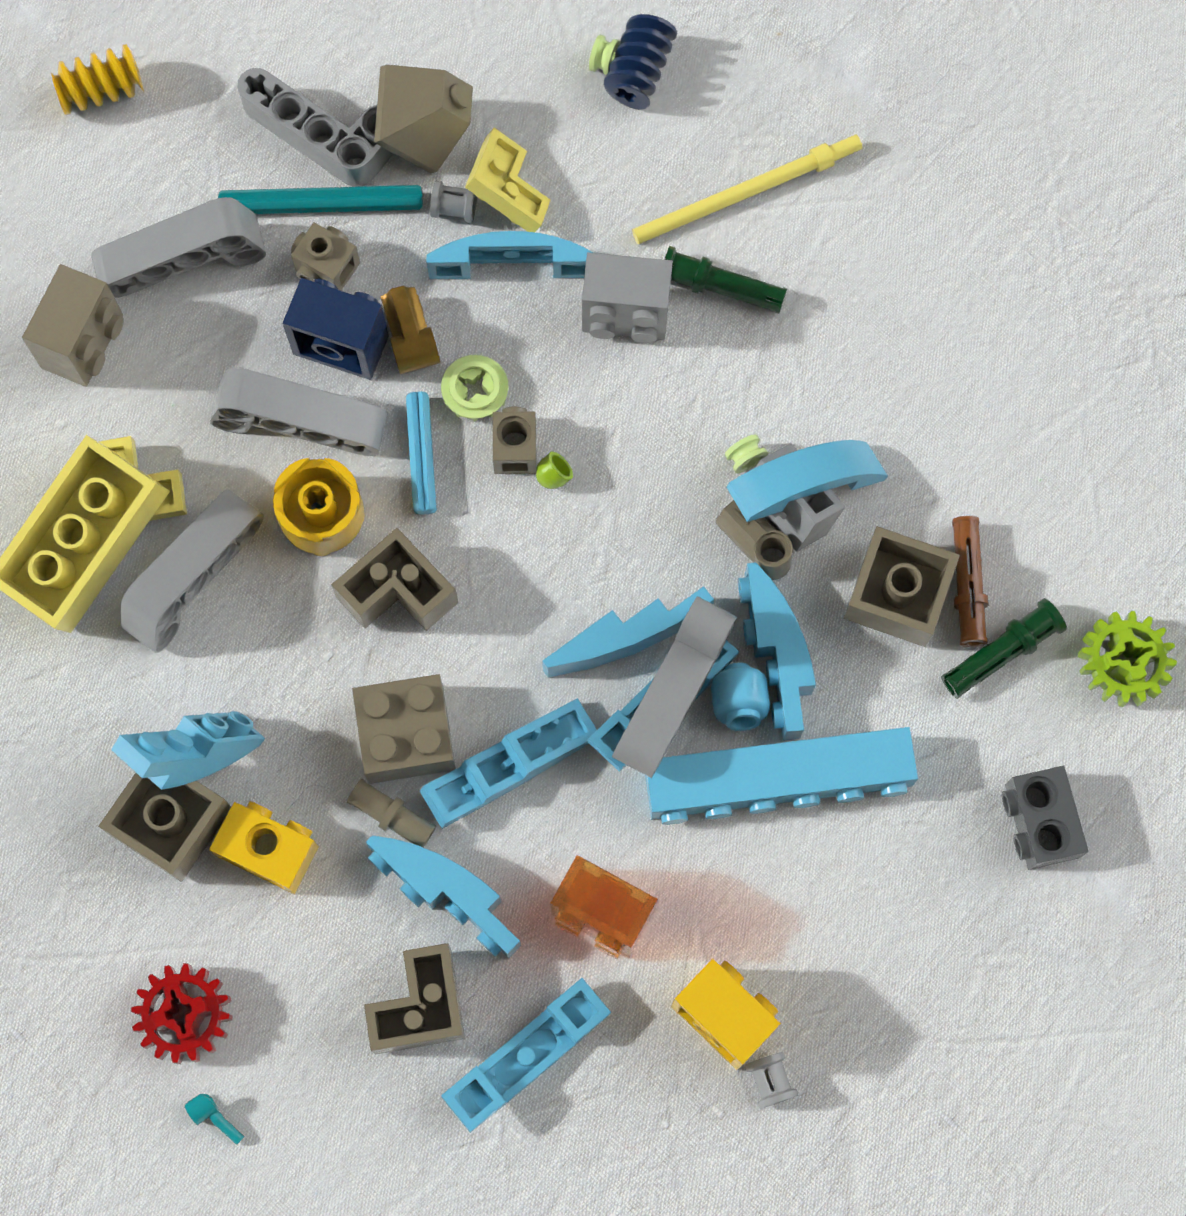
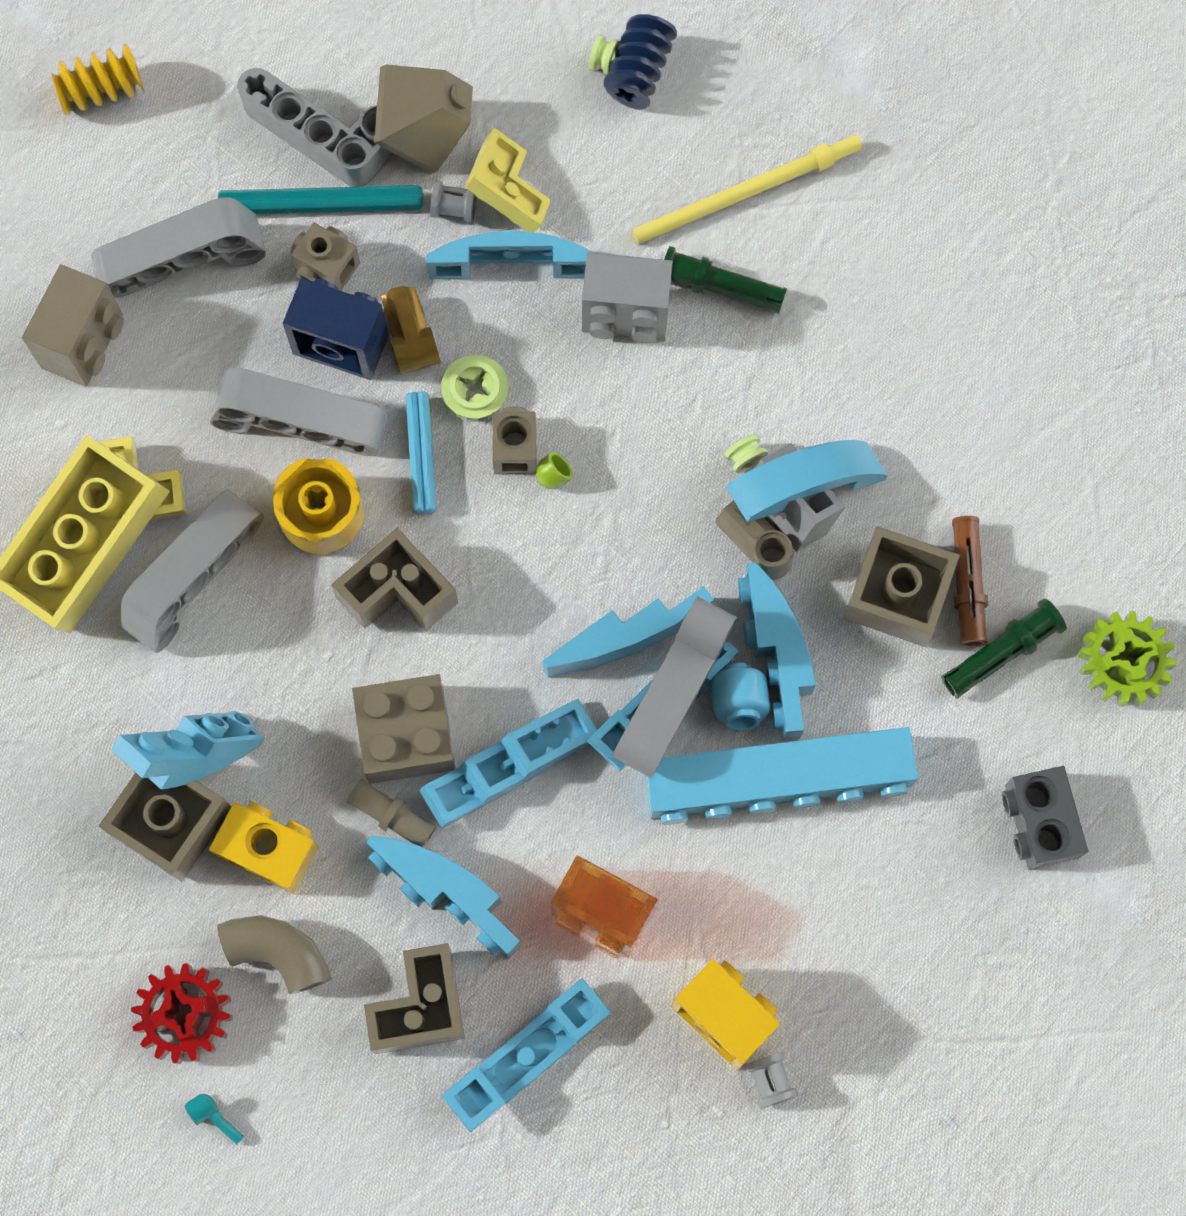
none -> dark tan cylinder [217,915,332,994]

